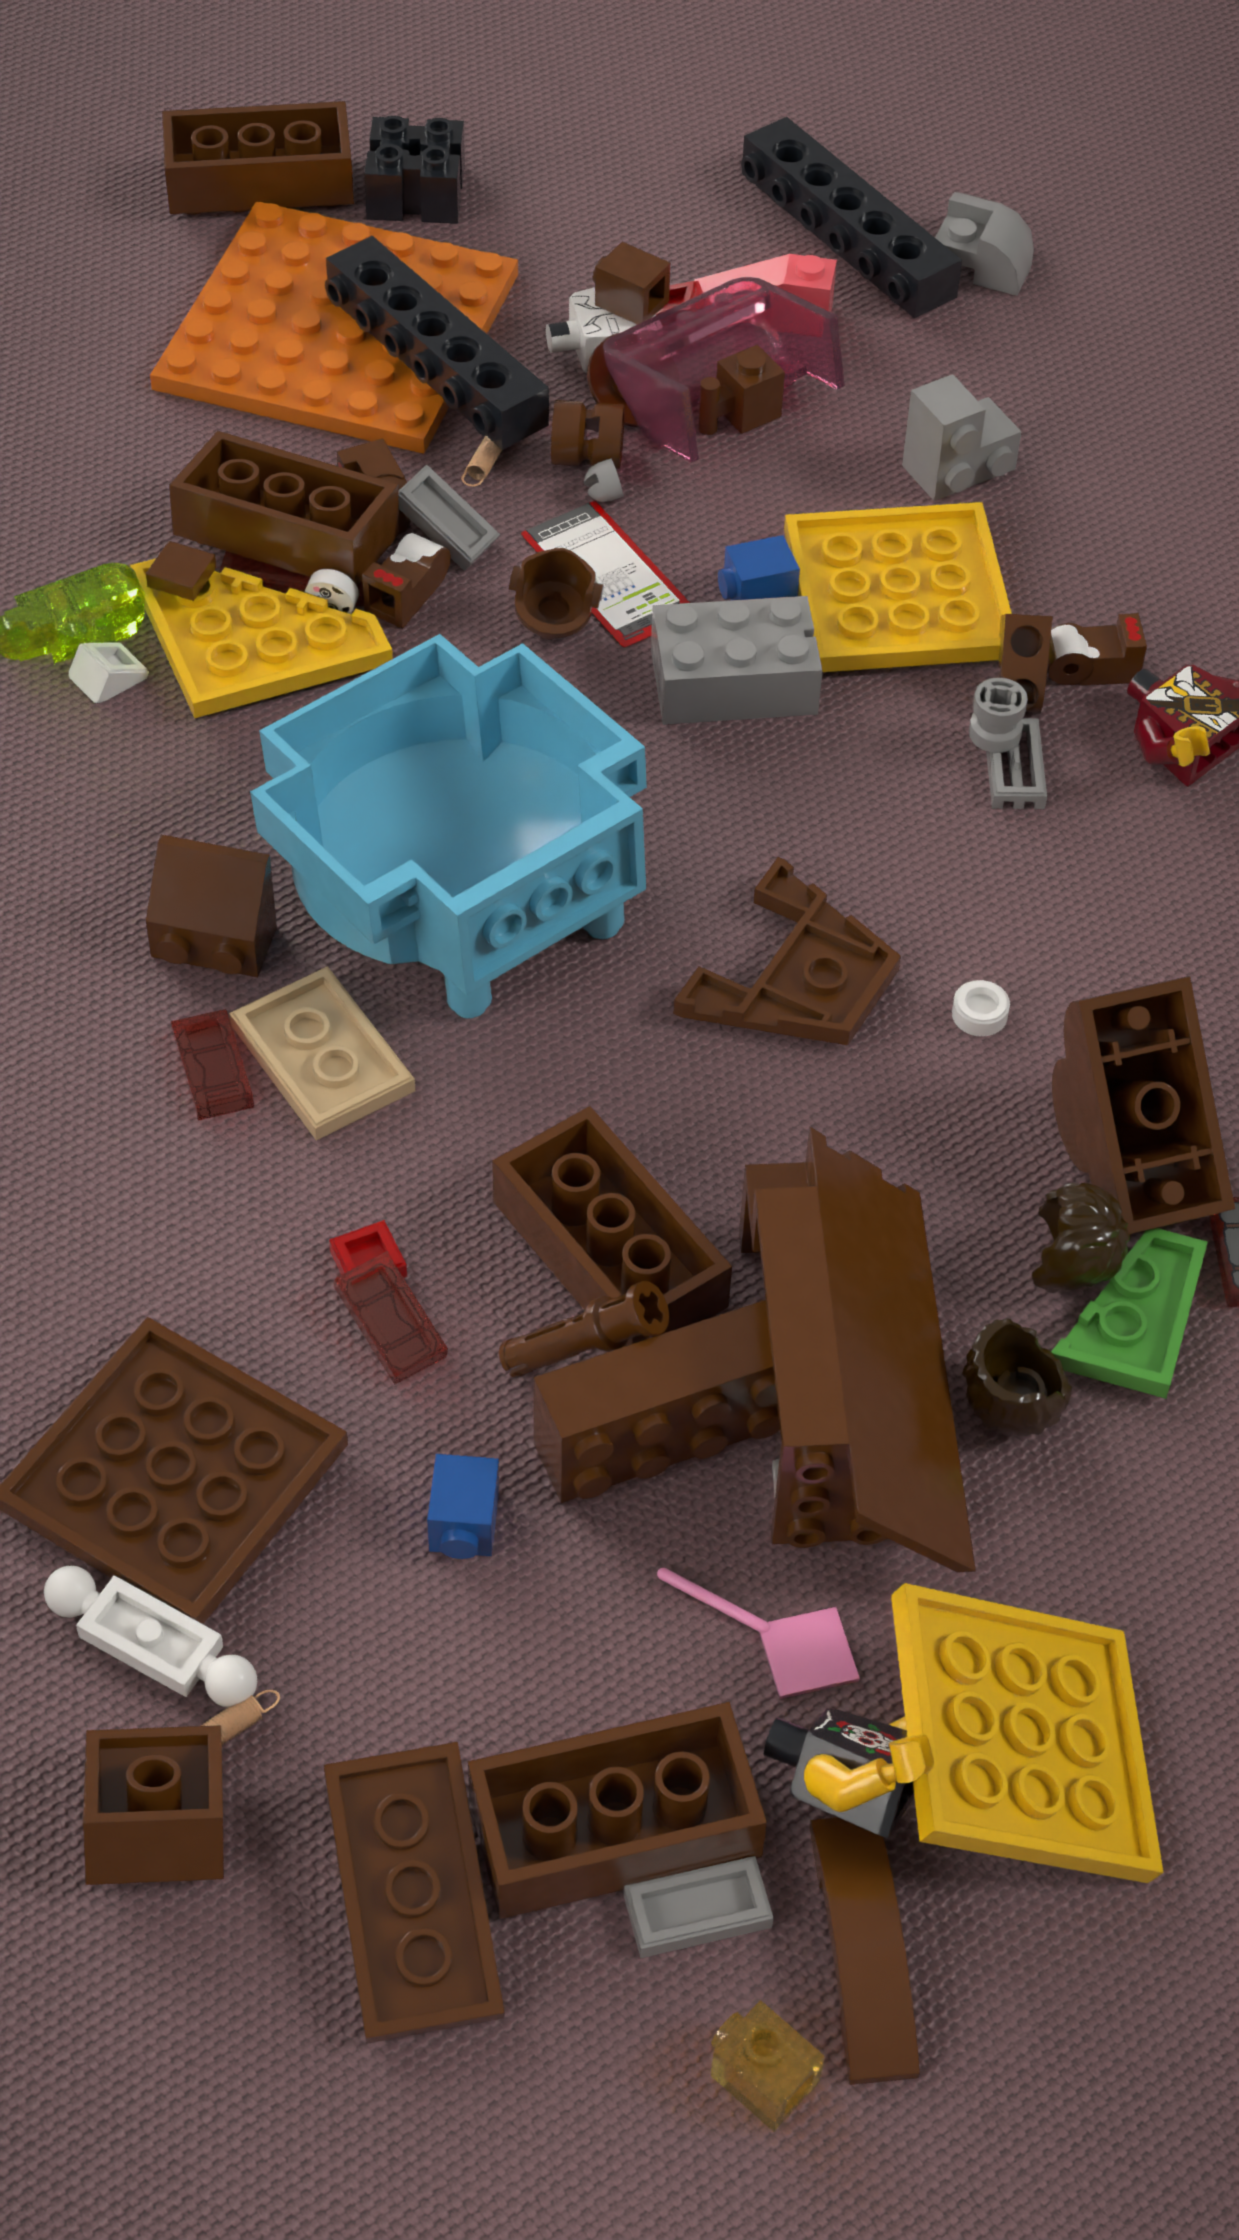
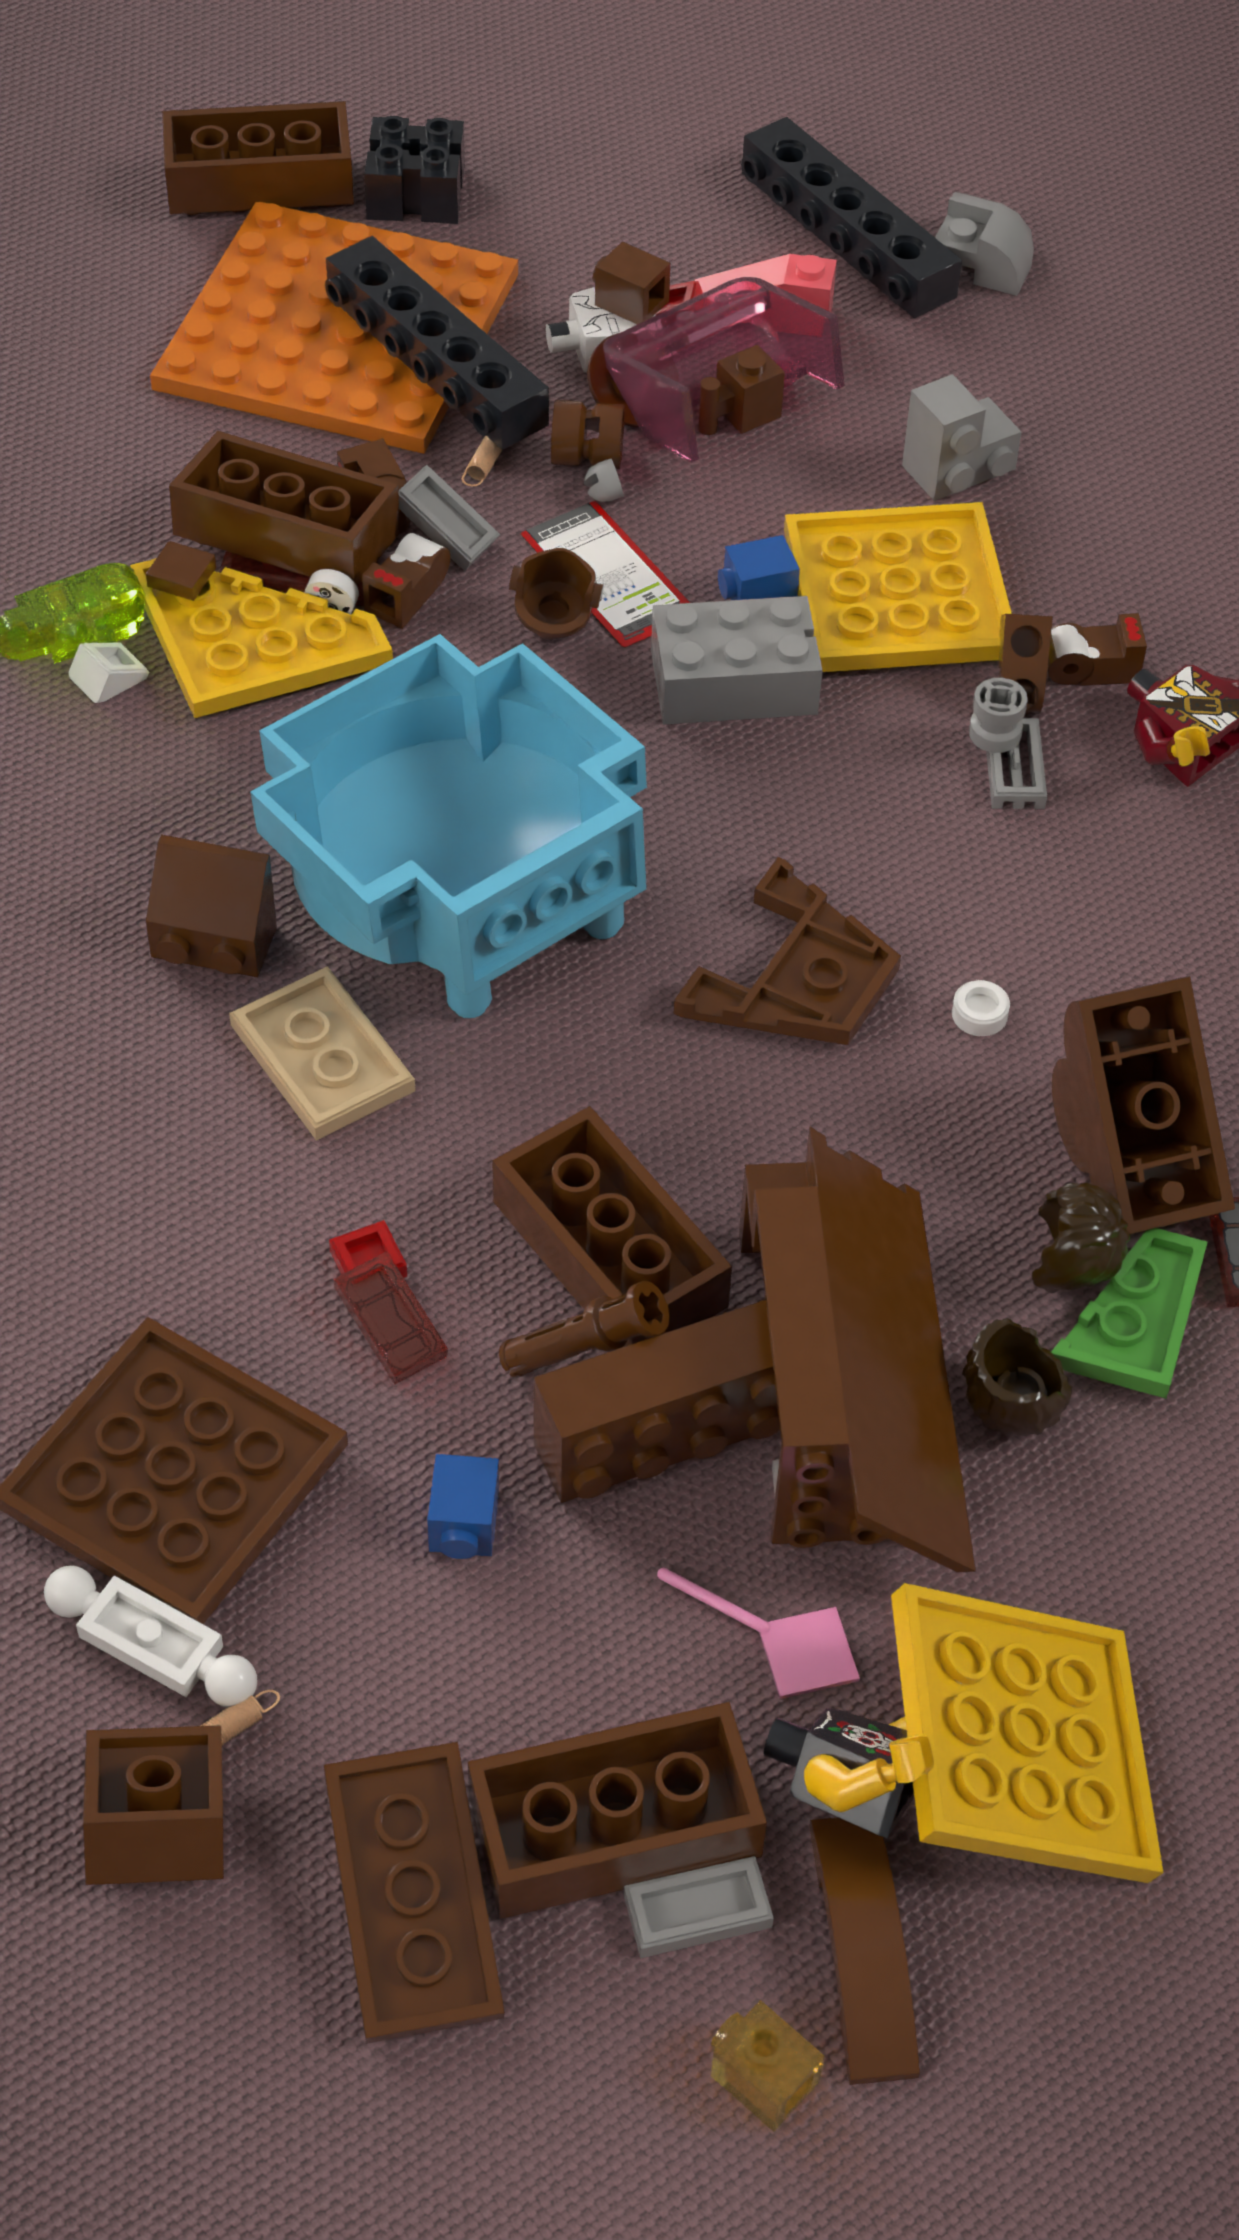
clear red tile [171,1009,254,1121] -> none

